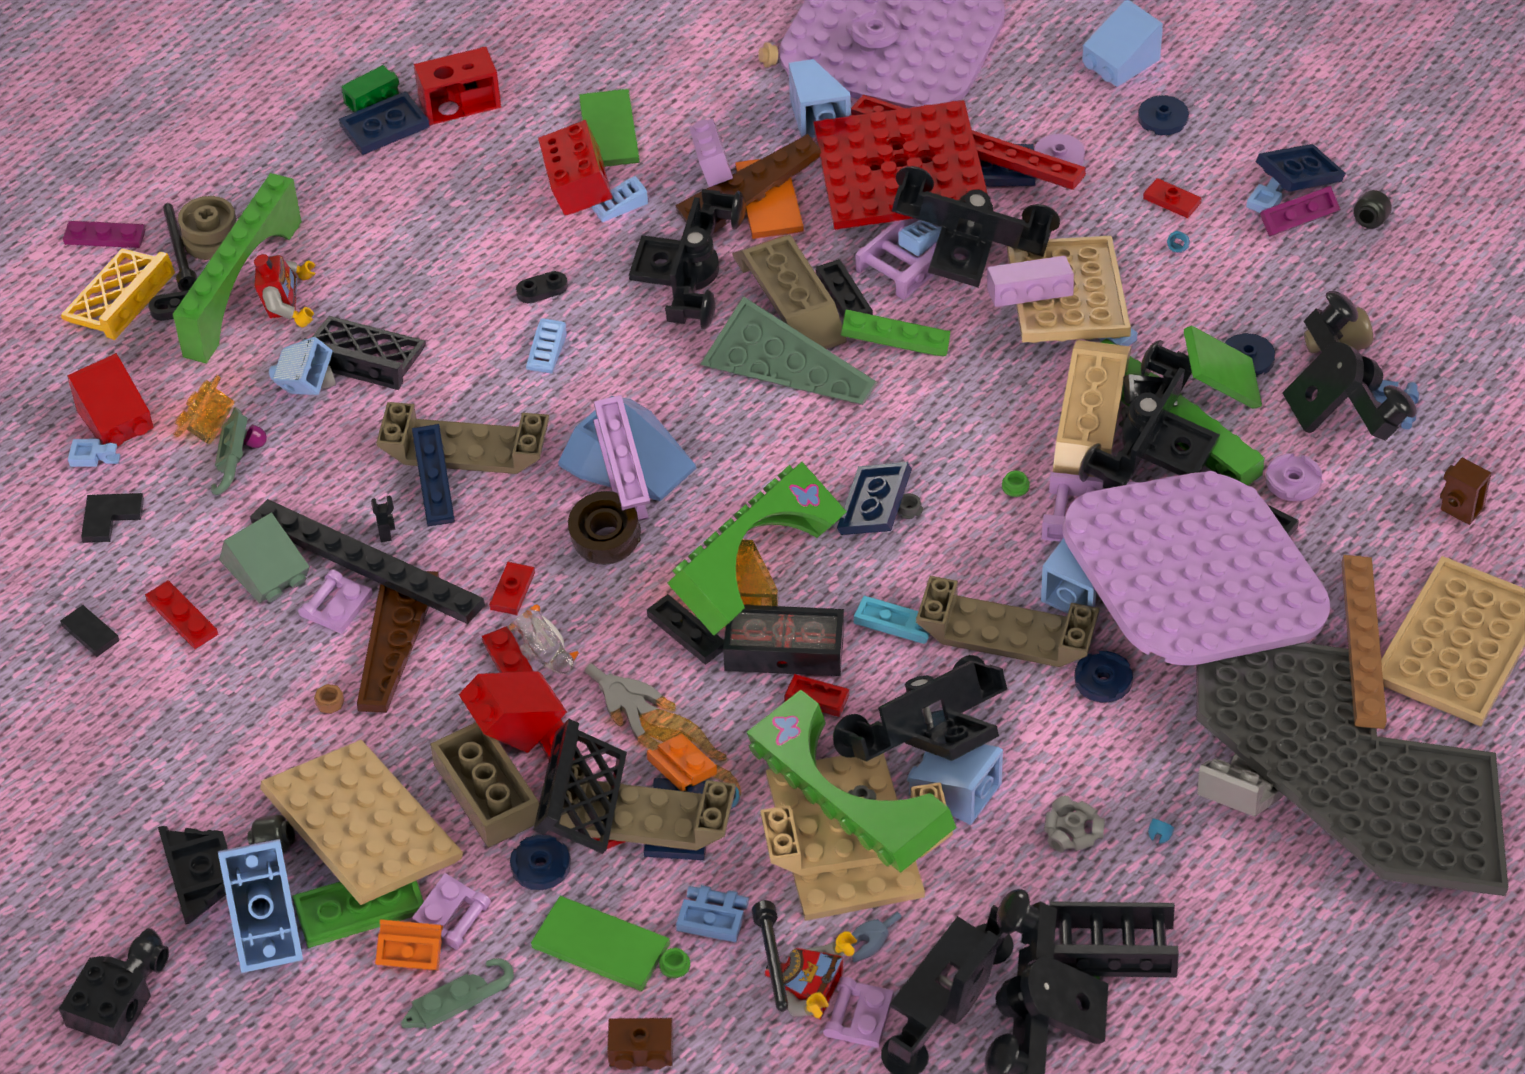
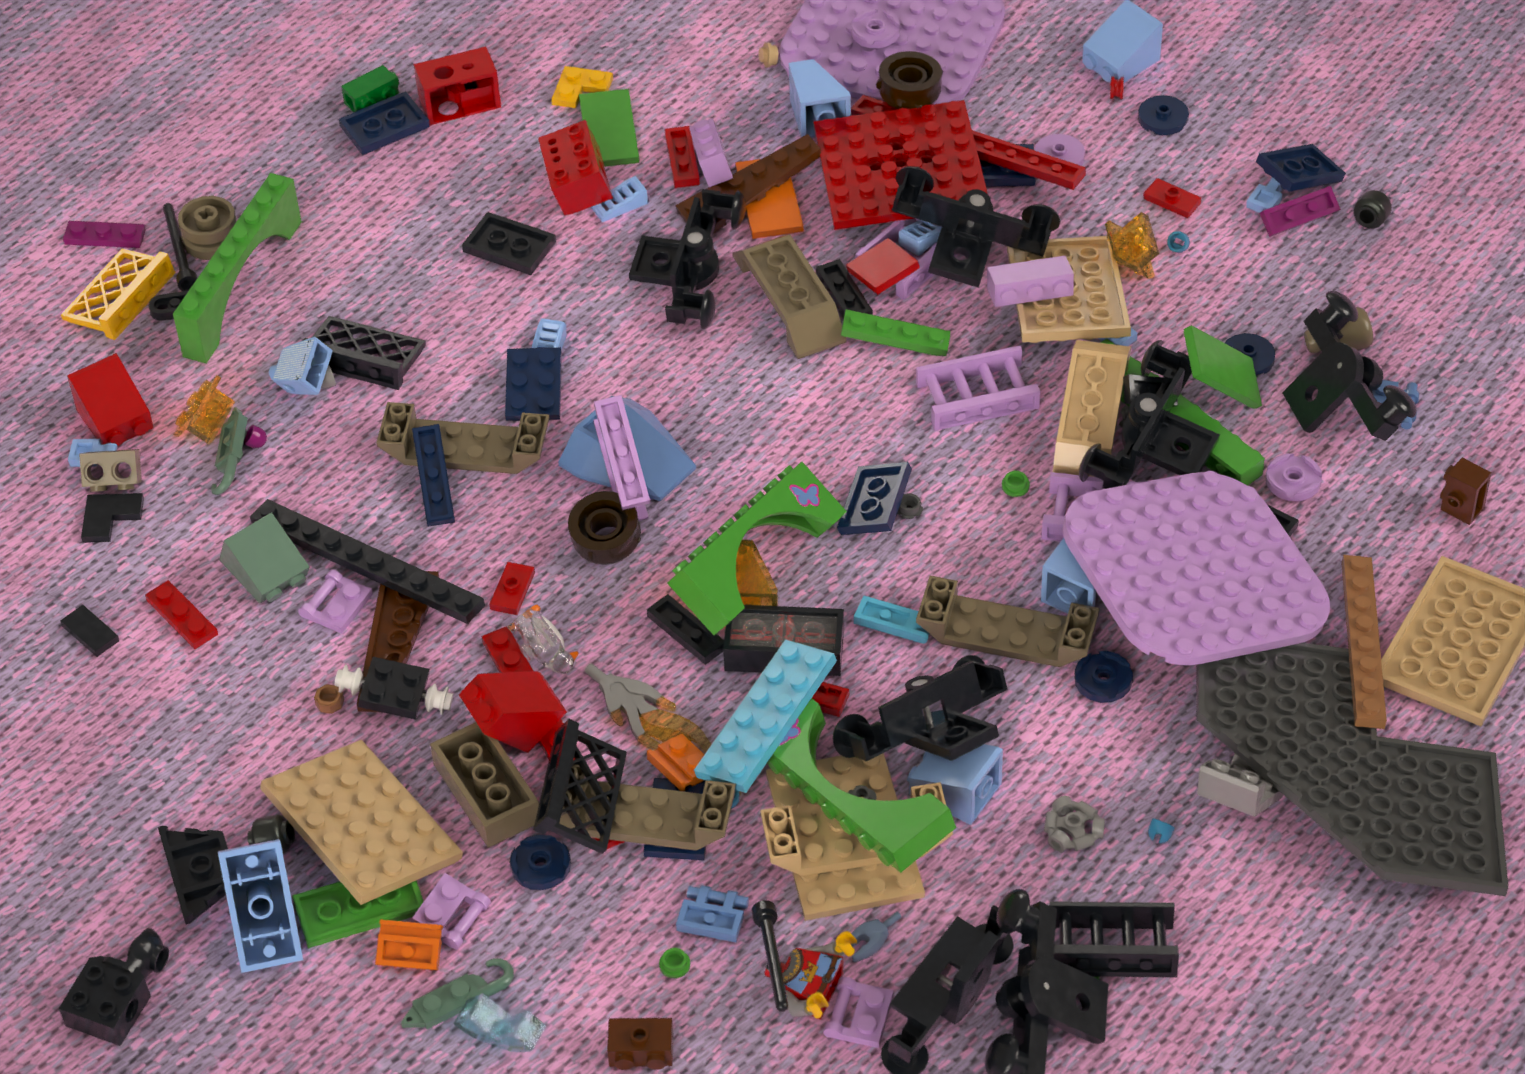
torso [254,254,316,327] -> none
black plate [371,495,395,543] -> none
black plate [516,271,568,303] -> none
bright green tile [531,896,670,991] -> none
sand green wing [700,296,878,405] -> none
none -> dark tan brick [79,449,142,492]
none -> black plate [334,657,453,720]
none -> clear light blue brick [453,993,546,1052]
none -> black plate [462,212,556,275]
none -> dark blue plate [505,347,562,421]
none -> yellow plate [551,66,613,108]
none -> red plate [664,126,700,188]
none -> medium azure plate [694,640,837,793]
none -> tile [846,238,920,295]
none -> dark brown piece [876,51,943,109]
none -> lavender fence [916,345,1040,431]
none -> clear yellow bracket [1105,212,1159,279]
none -> red bush [1110,76,1124,100]

